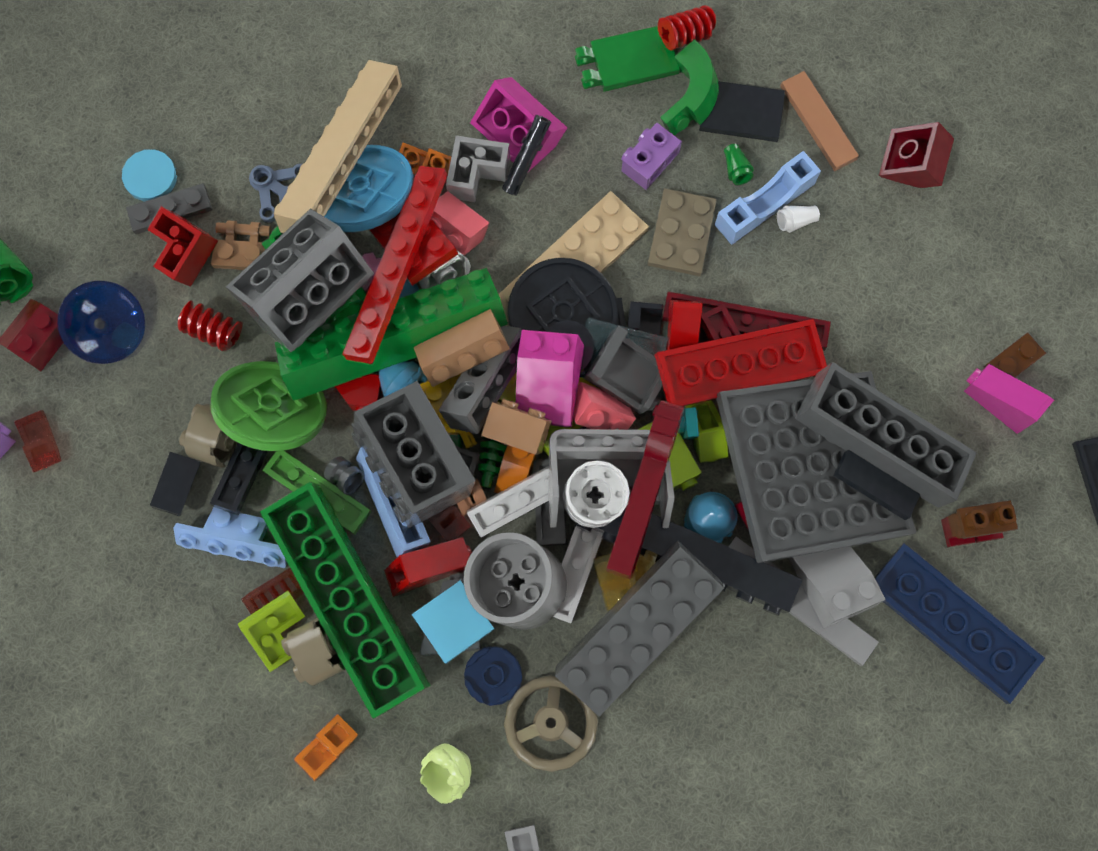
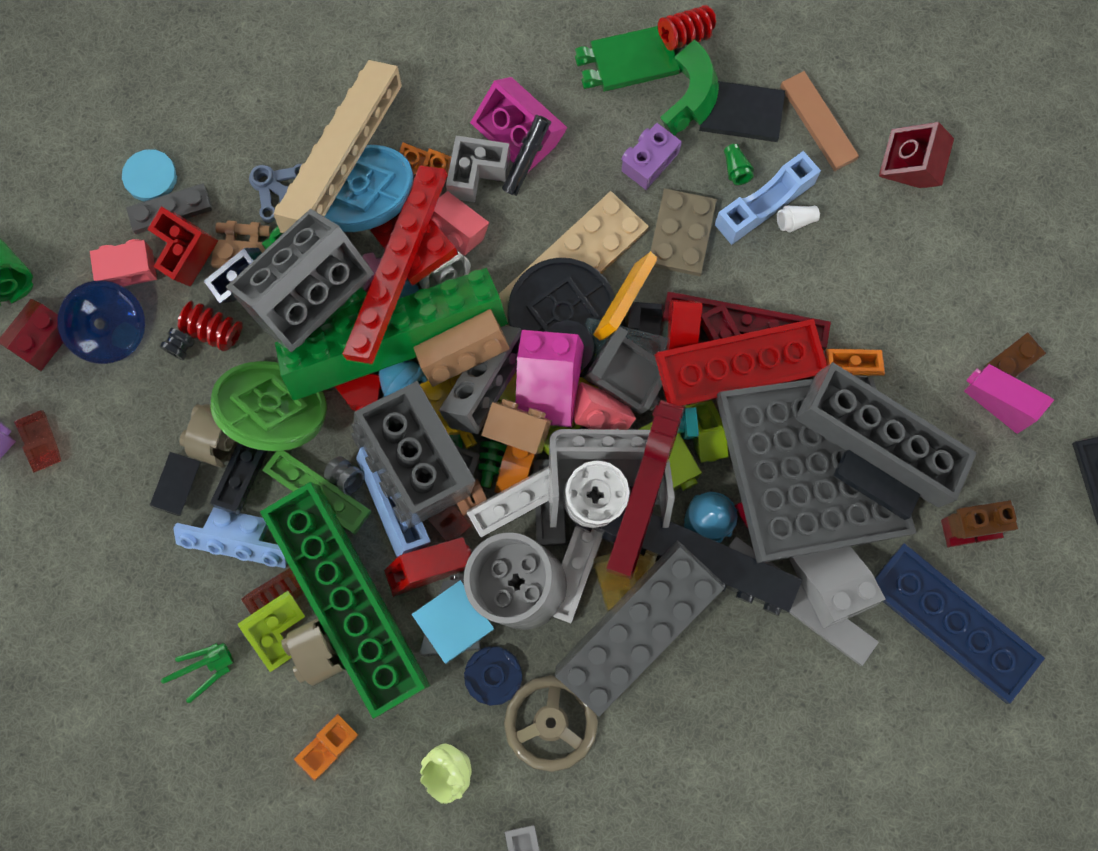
none -> coral brick [90,239,157,291]
none -> black wheel [159,327,195,361]
none -> green plant [161,643,234,703]
none -> dark blue brick [204,248,262,303]
none -> light orange tile [593,251,658,341]
none -> orange slope [824,349,885,376]

